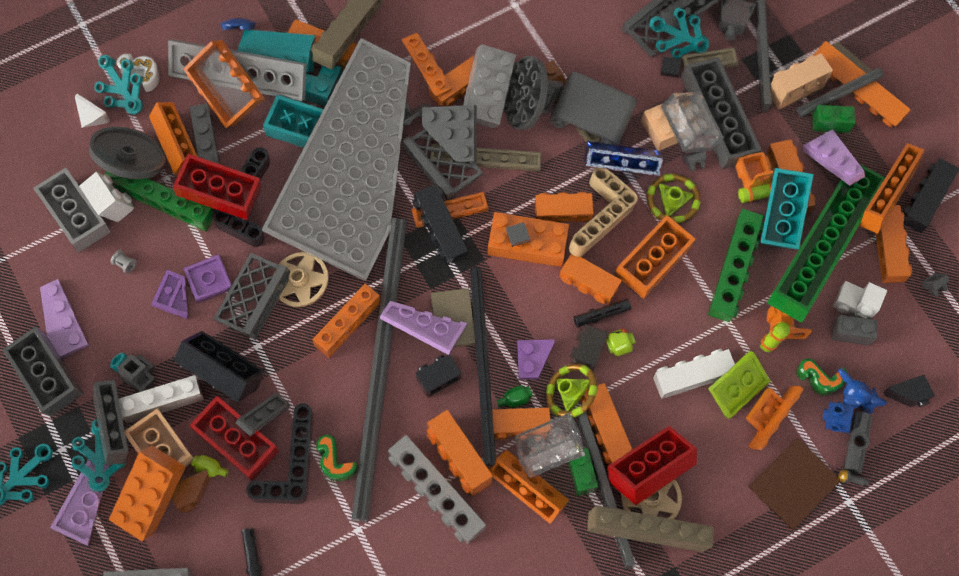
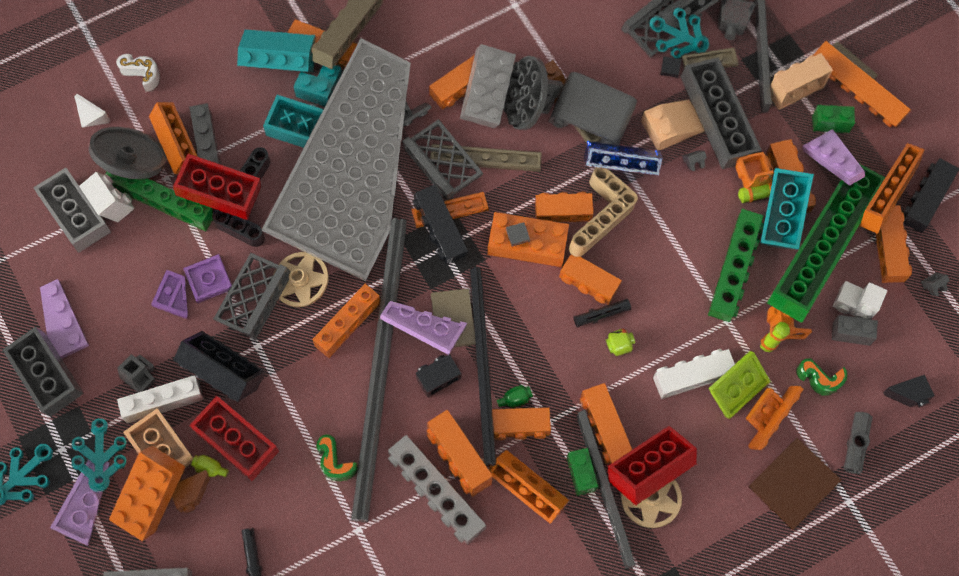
dark grey brick [92,380,128,465] -> none
teal plant [94,55,143,115] -> none
light grey bush [110,250,137,274] -> none
teal tile [110,353,128,372] -> none
light grey plate [168,39,307,101] -> none
window [183,40,265,128] -> none
blue dish [220,18,256,30] -> none
dark grey tile [236,393,291,436] -> none
black beam [246,403,314,504] -> none
orange bracket [402,33,451,97] -> none
dark grey plate [422,105,477,162] -> none
clear brick [515,413,585,478] -> none
medium lavender wing [517,339,555,380] -> none
lime piece [546,363,598,418] -> none
clear smoke brick [570,325,608,372] -> none
dark tan brick [587,506,713,552] -> none
orange brick [615,215,696,299] -> none
lime piece [646,173,701,224] -> none
clear brick [661,92,724,152] -> none
dark grey axle [797,68,884,117] -> none
blue brick [822,402,854,433] -> none
blue animal [838,368,887,414] -> none
dark grey piece [839,469,869,486] -> none

